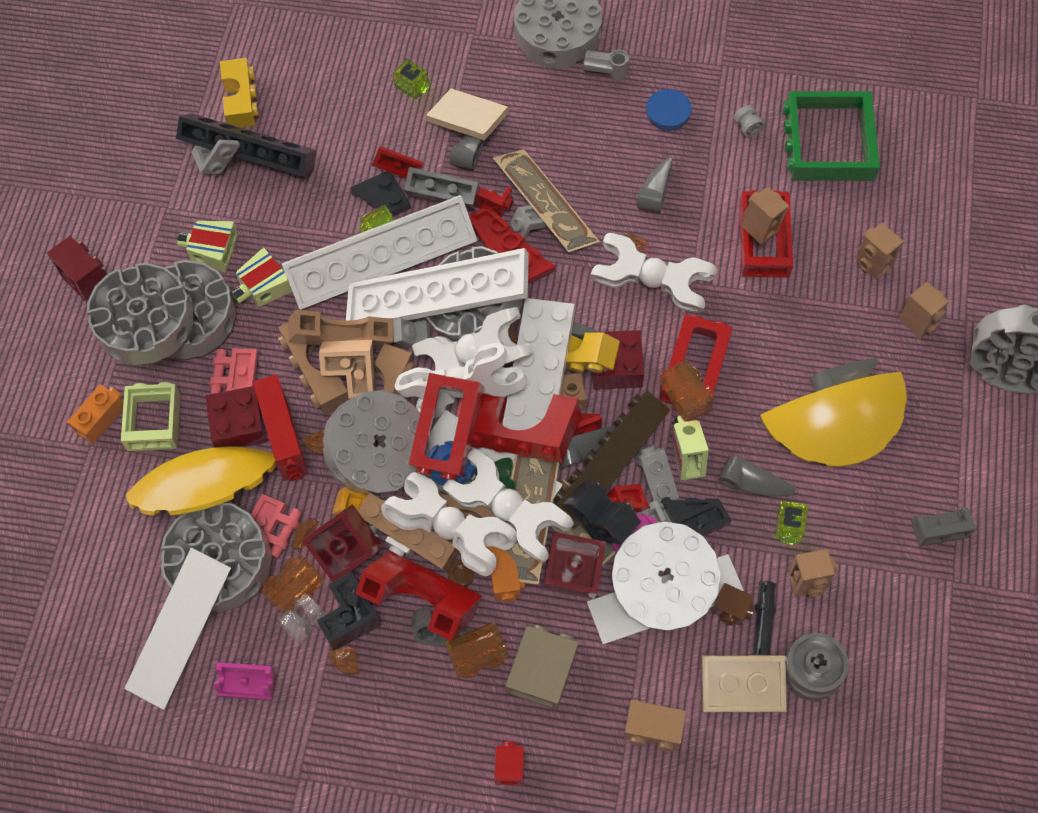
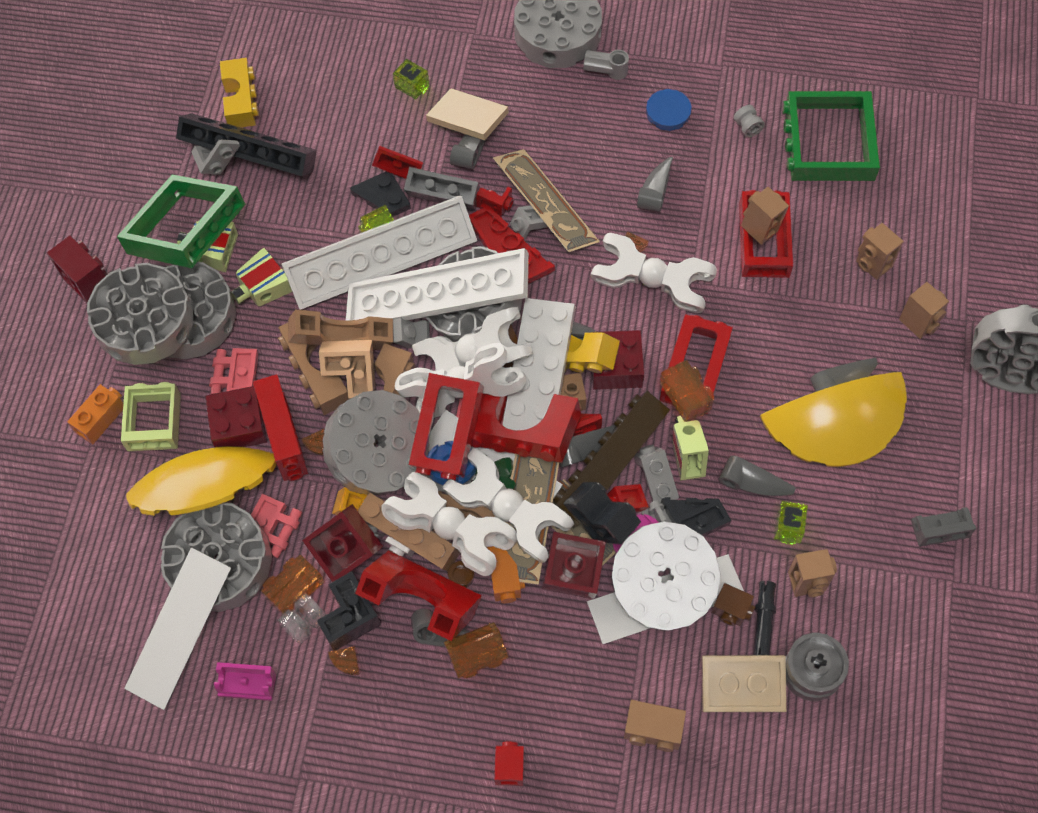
clear orange tile [291,518,319,551] -> none
dark tan brick [505,625,578,710] -> none
none -> green window [117,174,246,269]

